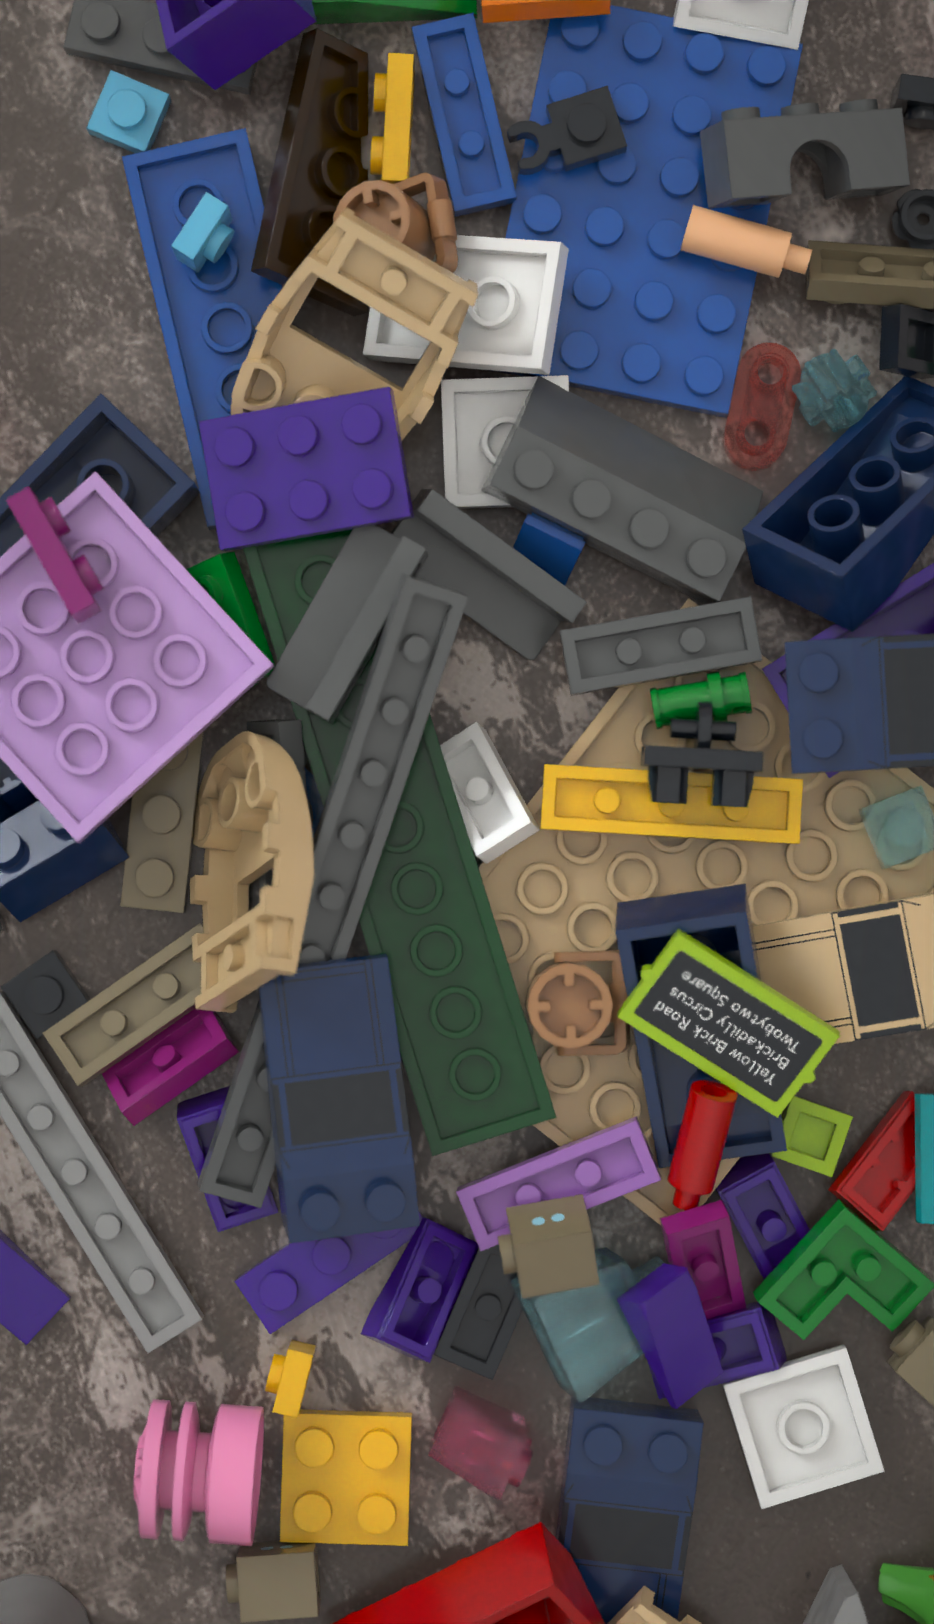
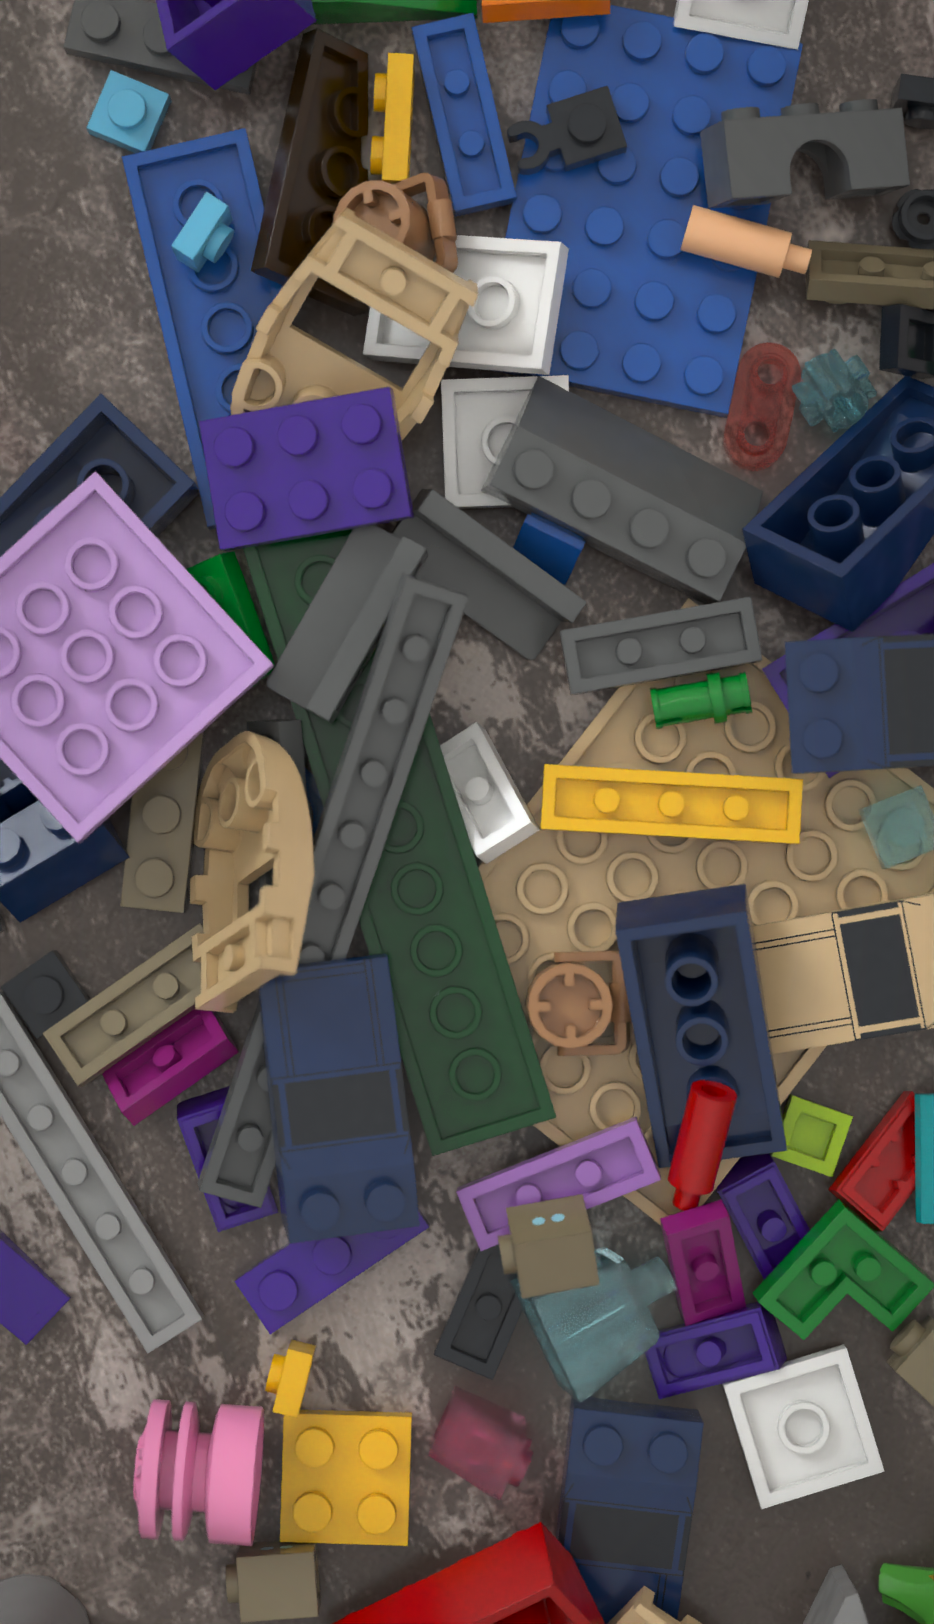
magenta plate [6,487,104,624] -> none
dark purple slope [360,1218,478,1363] -> none
dark purple slope [616,1263,723,1409] -> none
piece [617,929,840,1118] -> none
black hips [640,701,764,807] -> none

